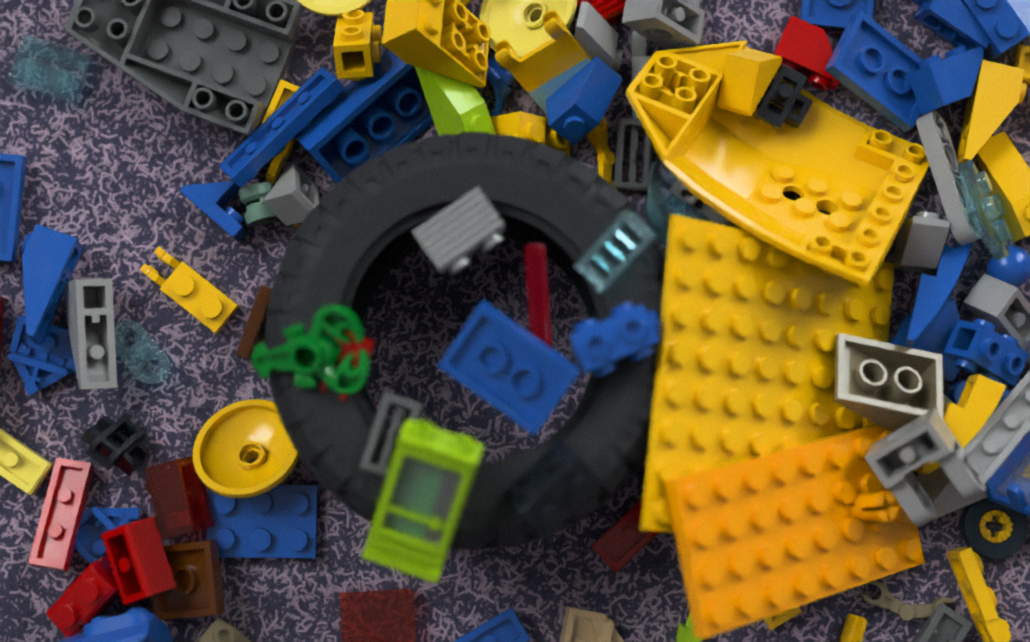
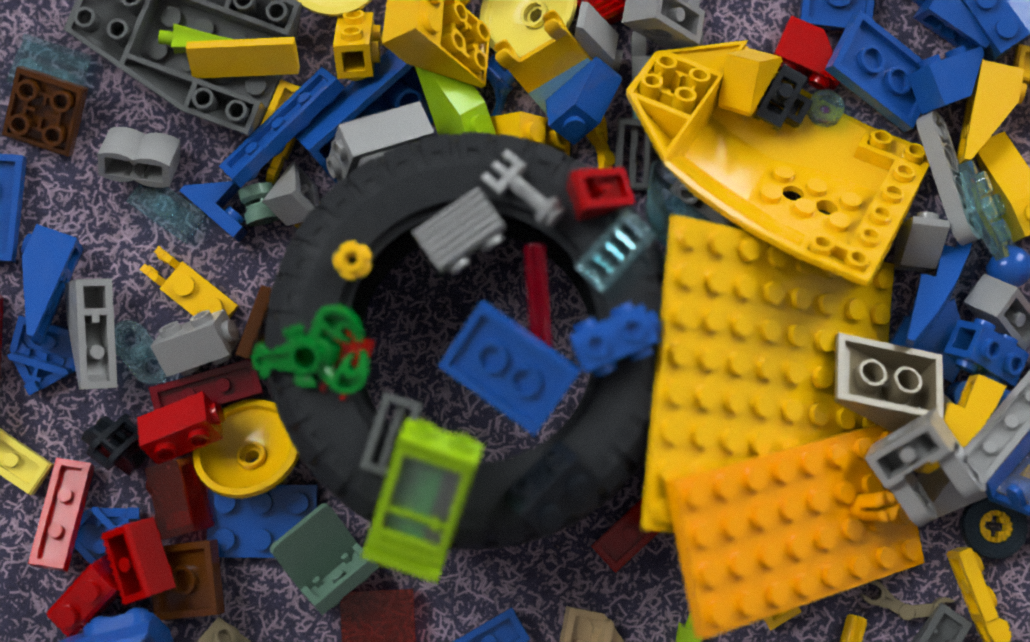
none -> reddish brown tile [2,66,89,157]
none -> light grey brick [97,127,181,188]
none -> clear light blue plate [126,183,207,243]
none -> red brick [137,391,225,465]
none -> dark red plate [149,358,265,410]
none -> light grey brick [150,309,240,377]
none -> lime piece [158,23,234,54]
none -> yellow tile [186,37,300,79]
none -> sand green bracket [270,503,379,615]
none -> light grey window [326,101,434,182]
none -> yellow plate [333,241,372,280]
none -> light grey hinge [480,149,565,228]
none -> red slope [566,167,636,222]
none -> clear light blue tile [807,90,845,127]

